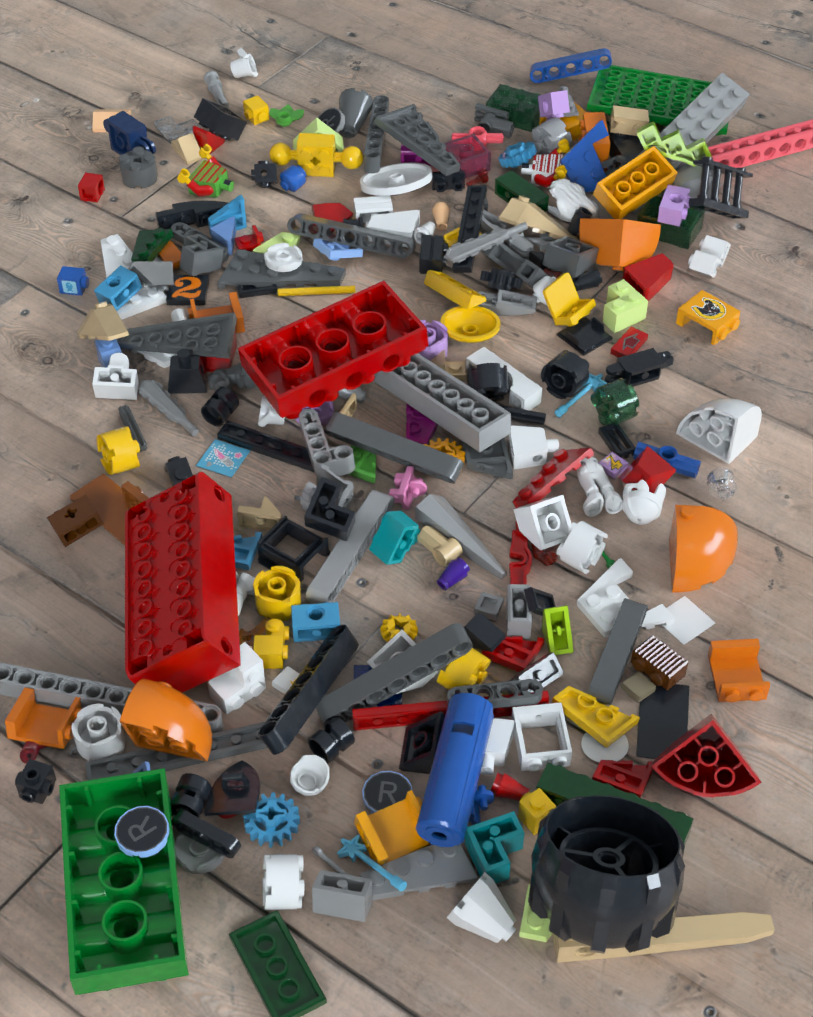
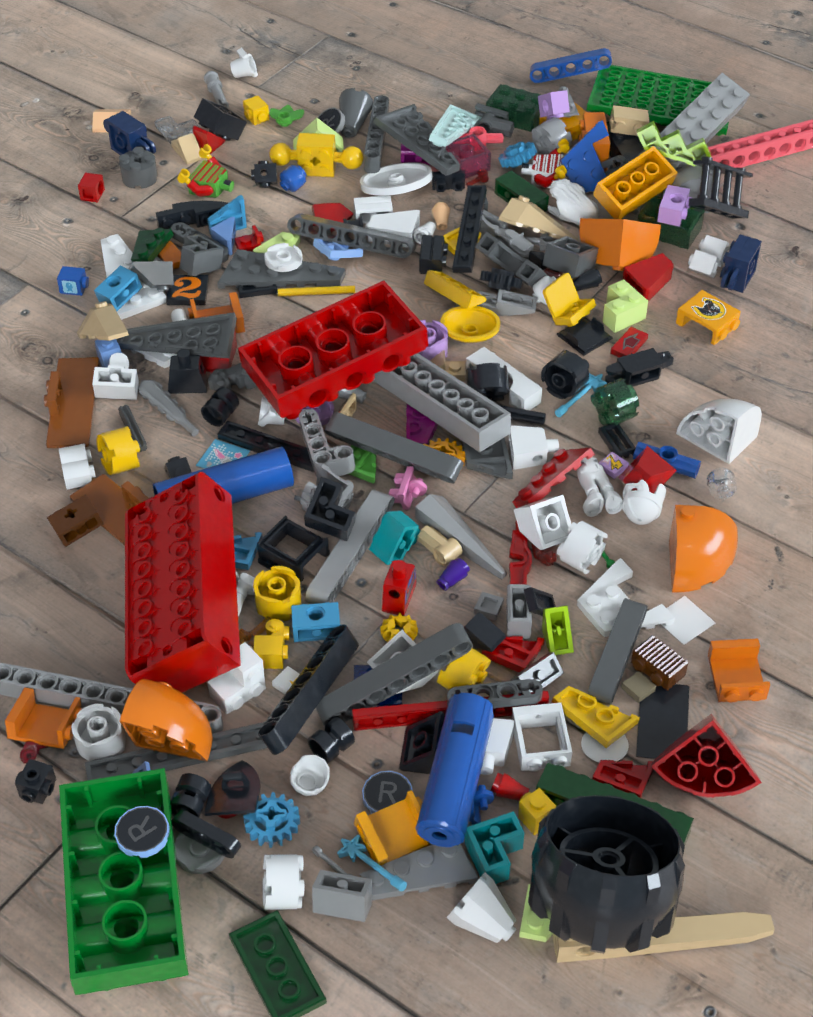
tan slope [237,496,282,530] -> none
light grey sword [444,222,528,263] -> none
black cone [567,207,592,236] -> none
none -> dark orange bracket [44,357,99,448]
none -> white brick [59,444,96,490]
none -> blue piece [153,446,294,504]
none -> red torso [382,560,417,616]
none -> light aqua wing [429,104,482,147]
none -> dark blue brick [720,234,762,293]

